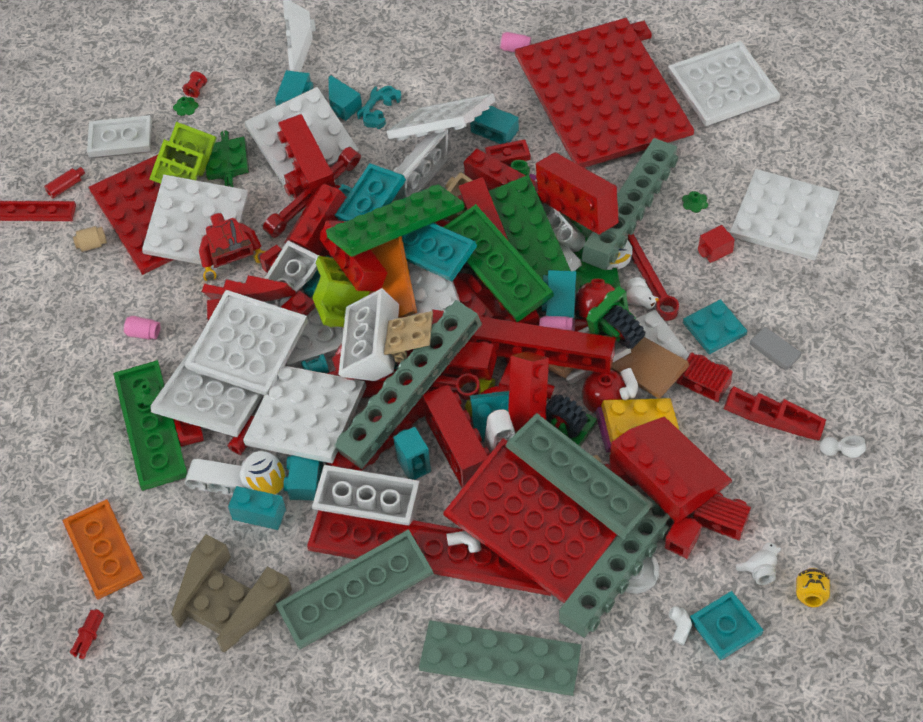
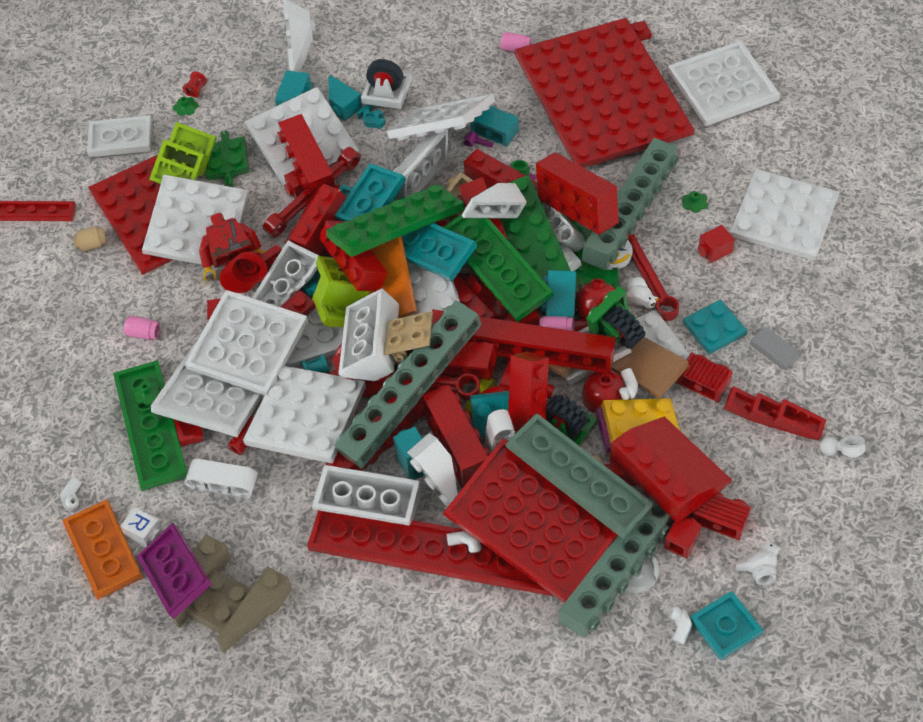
red cylinder [44,167,85,199] -> none
red axle [70,609,104,659] -> none
red slope [201,275,296,302] -> none
teal brick [228,486,286,530] -> none
tile [240,451,286,495] -> none
sand green plate [275,529,434,649] -> none
teal brick [284,455,323,501] -> none
sand green plate [419,620,581,696] -> none
red plate [485,139,531,165] -> none
yellow head [796,568,830,607] -> none
none -> white arm [60,477,82,511]
none -> white brick [120,507,163,548]
none -> magenta tile [137,523,212,619]
none -> red piece [219,250,267,293]
none -> plate [361,59,412,109]
none -> white slope [407,433,458,507]
none -> white slope [462,183,527,218]
none -> magenta hand [463,131,494,148]

